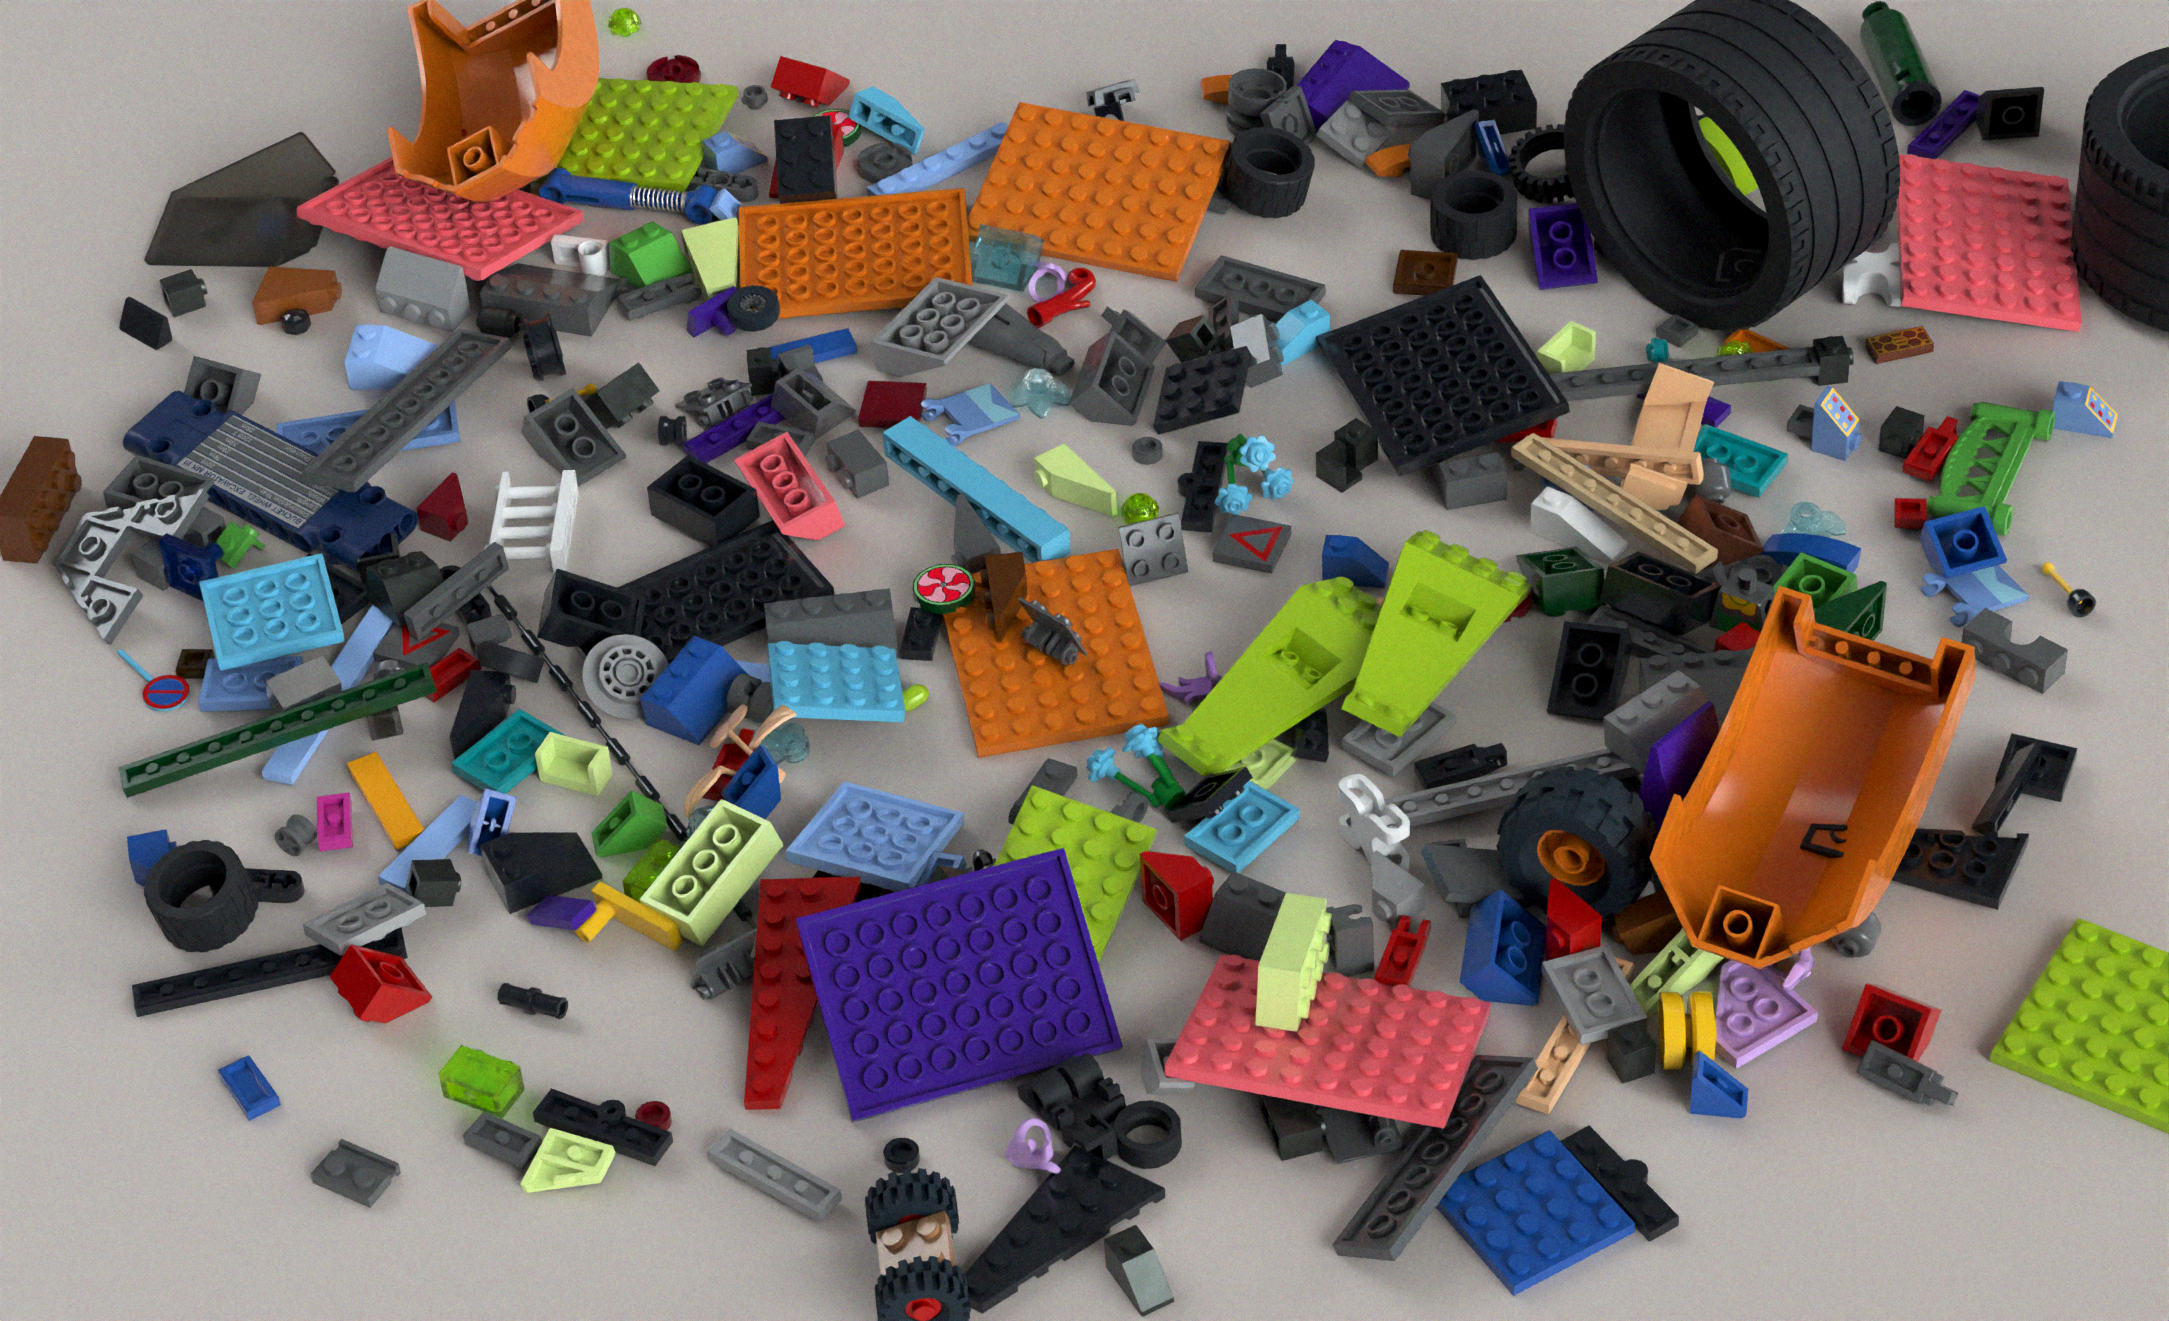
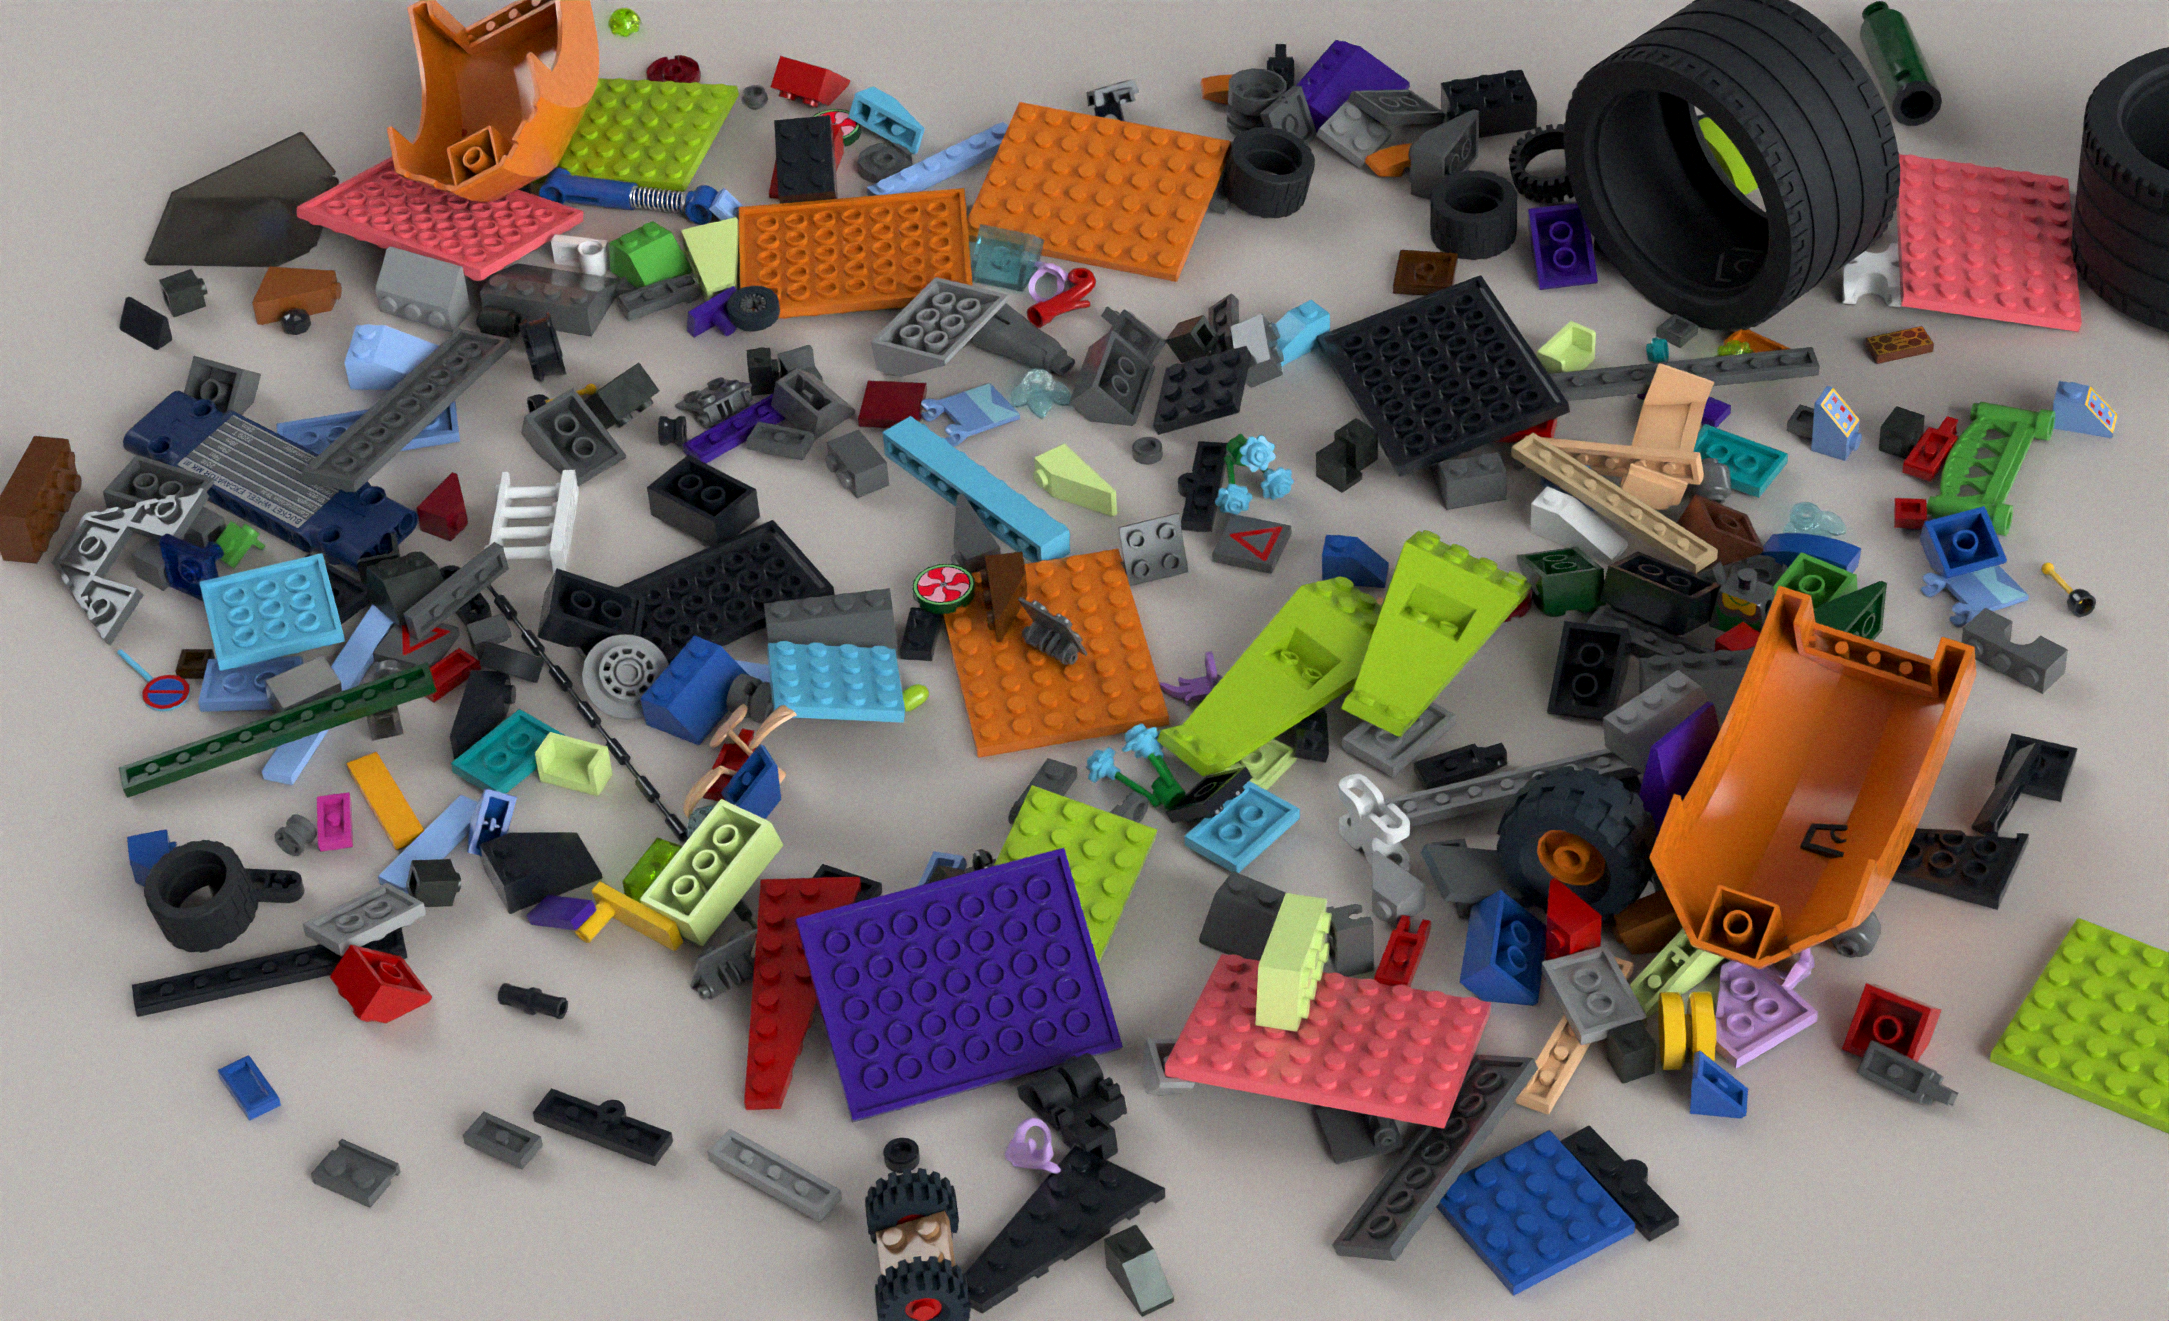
clear neon green brick [438,1045,525,1119] -> none
yellowish green wing [520,1128,616,1193] -> none
bright green slope [591,790,668,858] -> none
dark red tile [635,1101,672,1131] -> none
dark grey beam [686,167,759,202] -> none
medium blue slope [702,131,768,174] -> none
coral slope [734,432,845,540] -> none
clear light blue plate [761,723,810,765] -> none
blue tile [768,328,857,372] -> none
light blue plate [786,781,964,892] -> none
black tyre [1114,1100,1182,1169] -> none
clear neon green plate [1121,493,1160,524] -> none
red slope [1139,851,1214,941] -> none
dark grey plate [1195,255,1326,321] -> none
pearl dark grey brick [1259,1094,1327,1161] -> none
blue slope [1474,120,1511,176] -> none
pearl dark grey brick [1813,336,1854,386] -> none
dark purple tile [1907,90,1980,159] -> none
pearl dark grey slope [1976,87,2044,140] -> none

